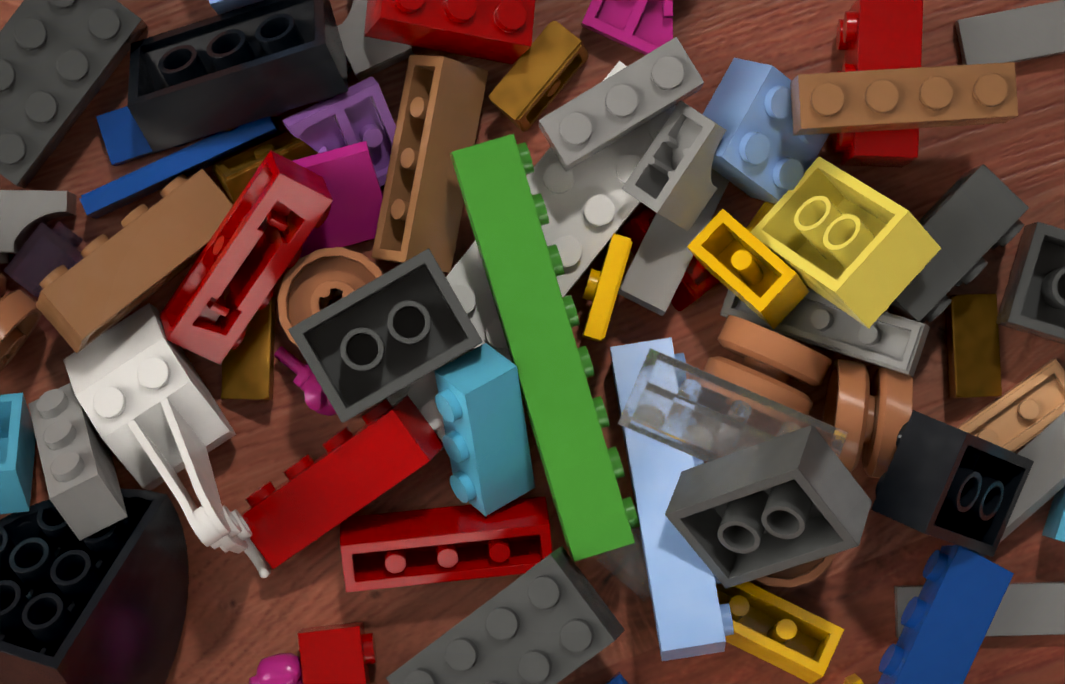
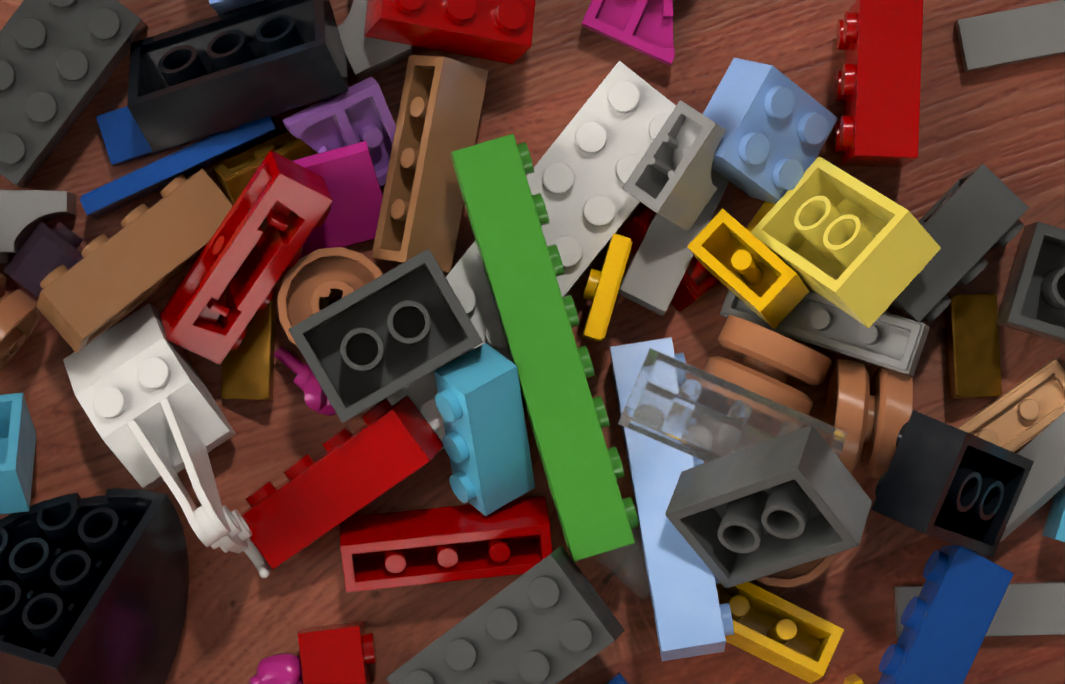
light grey brick [28,382,128,540] -> none
pearl gold slope [489,21,589,132] -> none
light grey brick [539,37,704,171] -> none
medium nougat brick [790,62,1018,136] -> none

